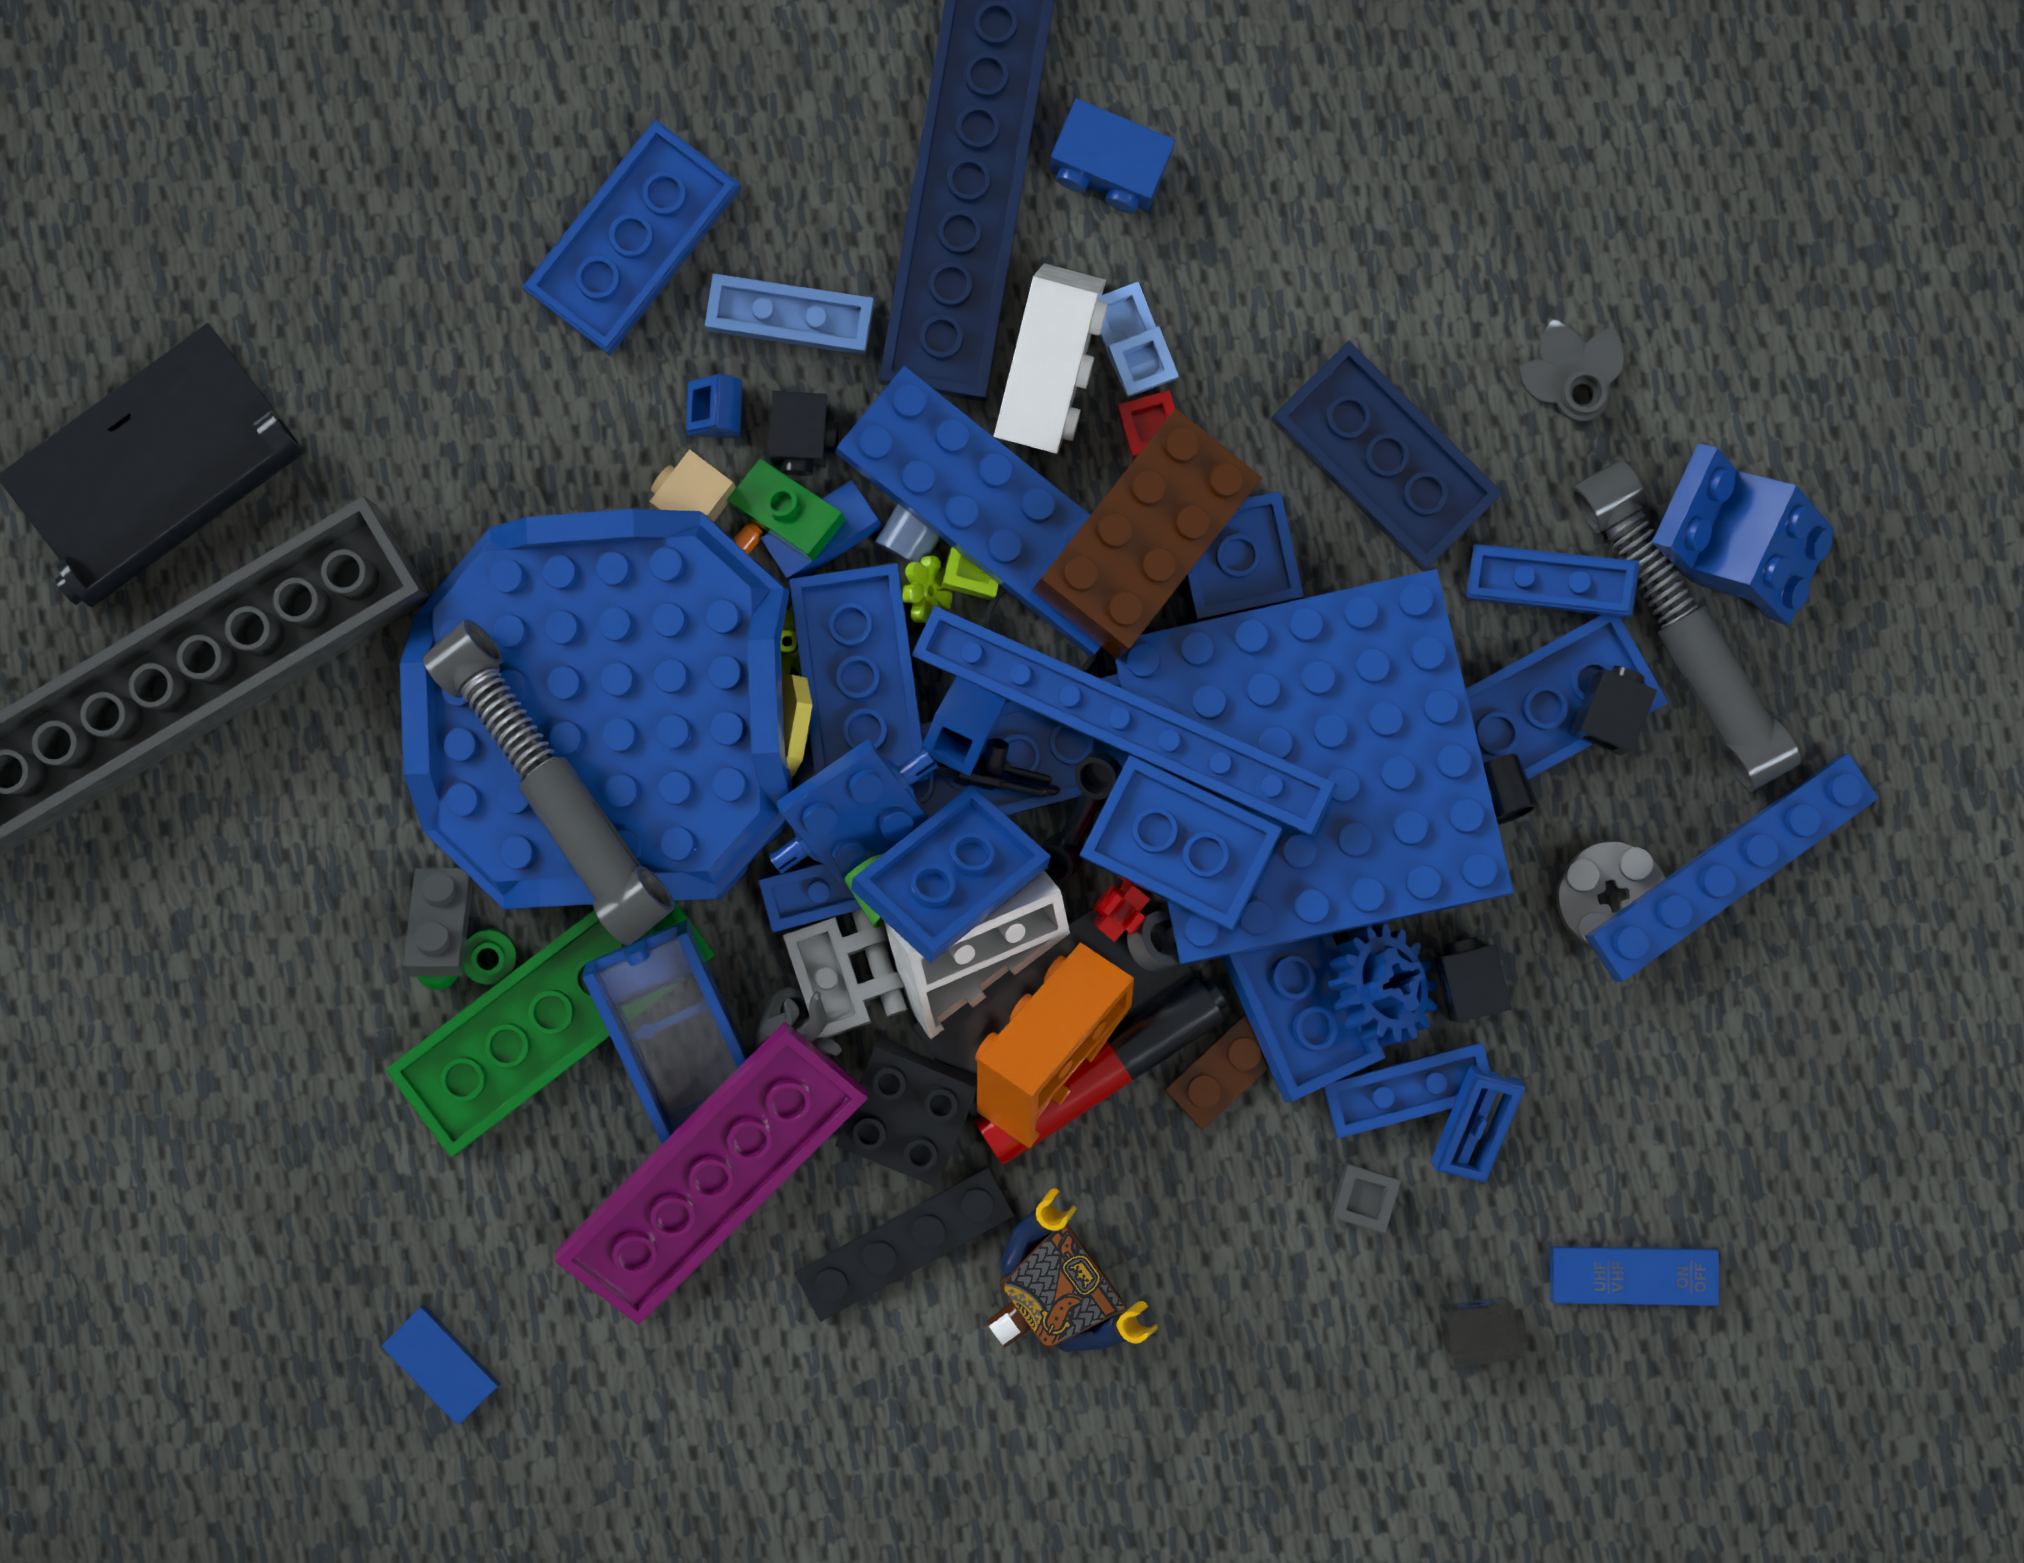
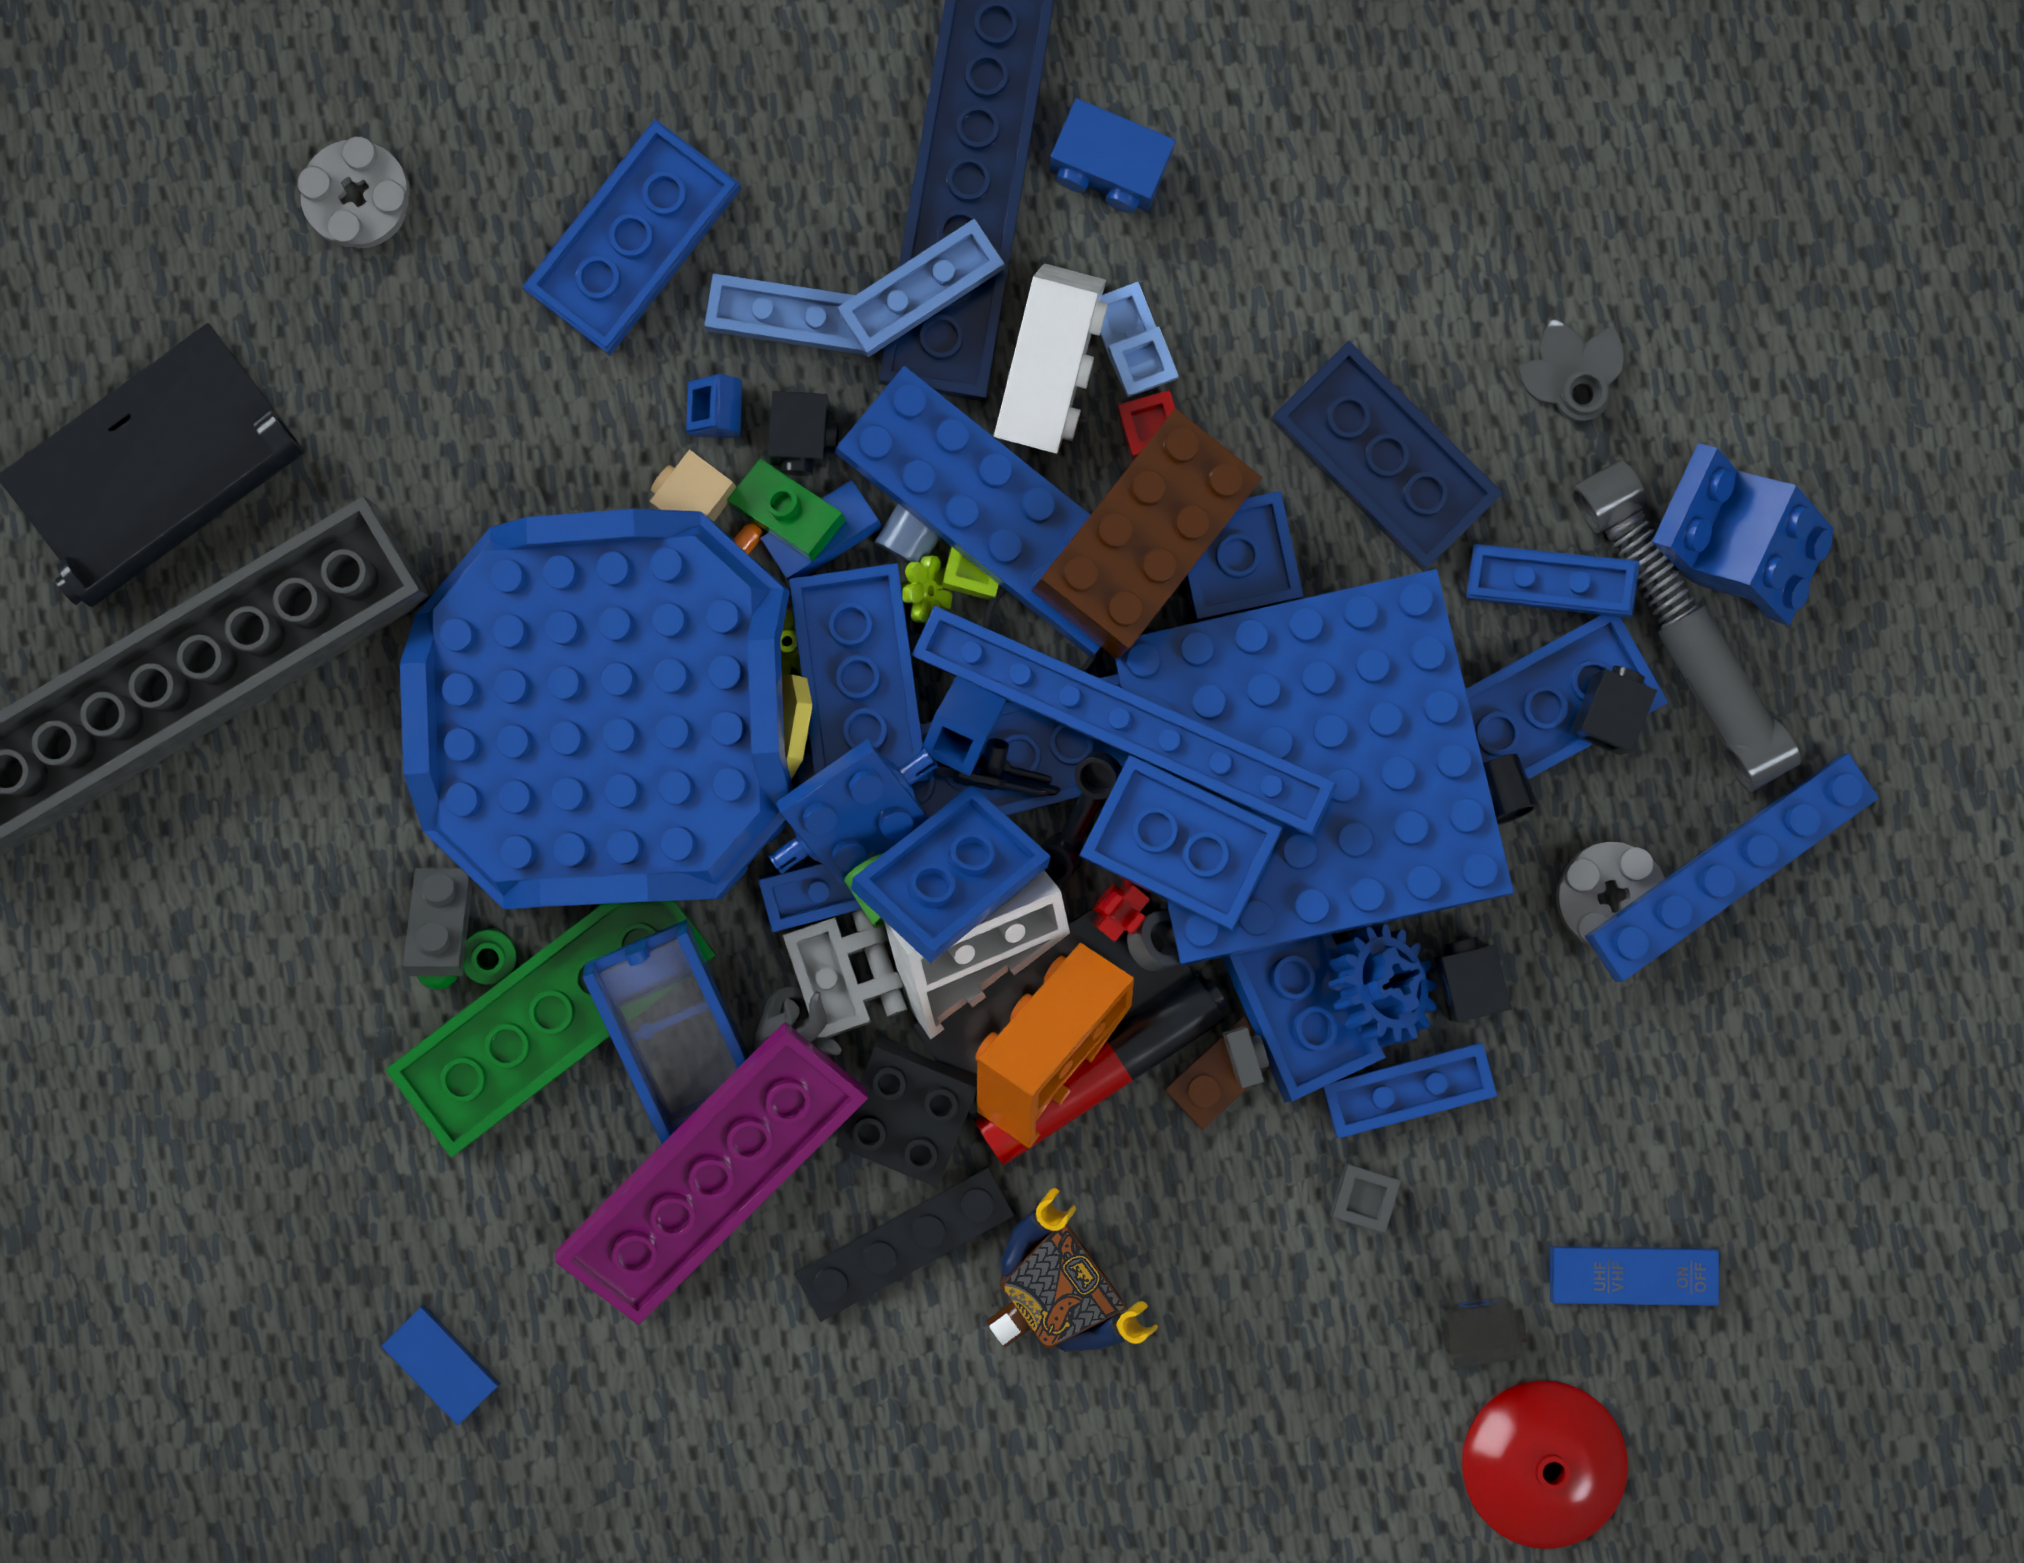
dark grey piece [423,620,675,945] -> none
blue tile [1431,1066,1526,1183] -> none
none -> light grey plate [298,137,410,248]
none -> medium blue plate [837,219,1005,357]
none -> dark grey plate [1222,1026,1269,1088]
none -> red dish [1462,1380,1628,1549]

